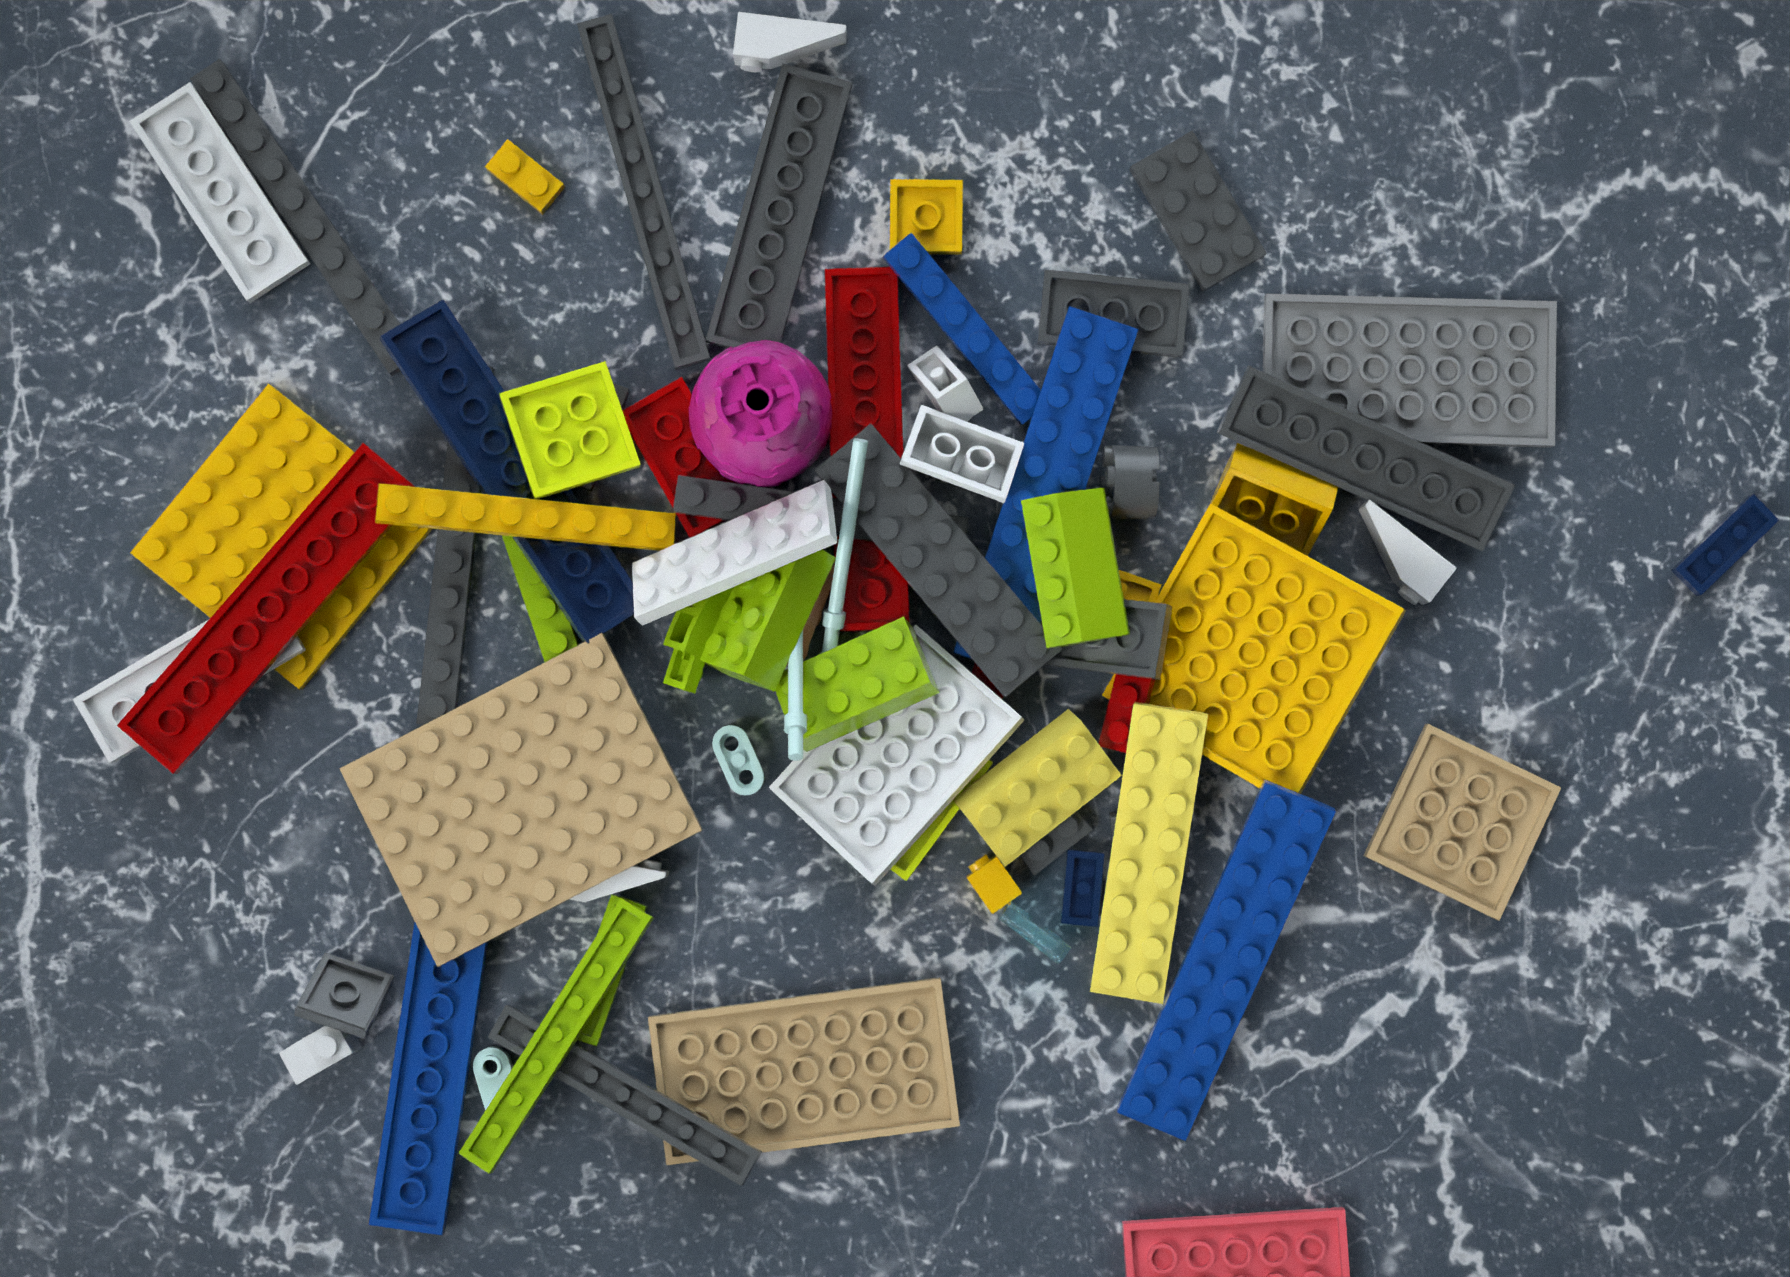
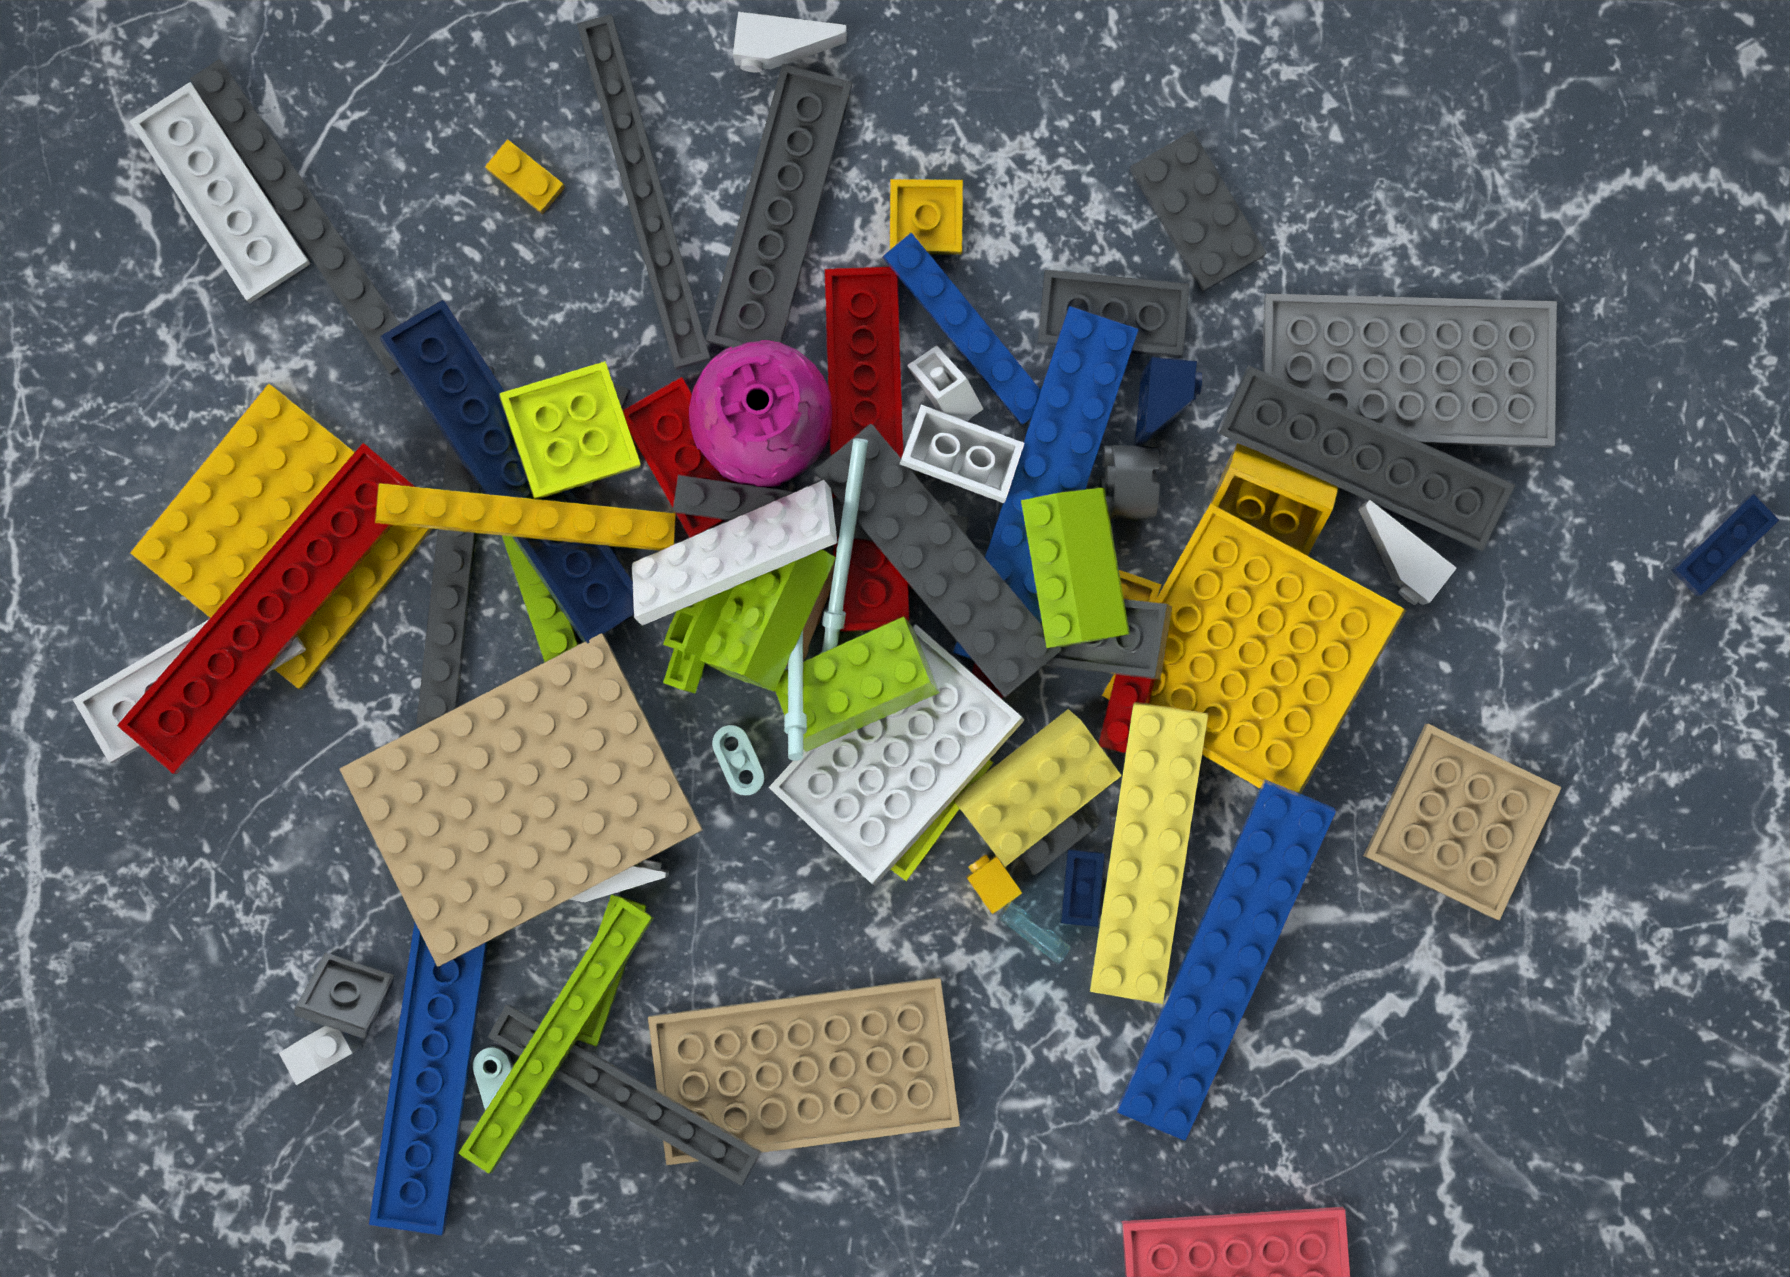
none -> dark blue slope [1134,357,1202,446]

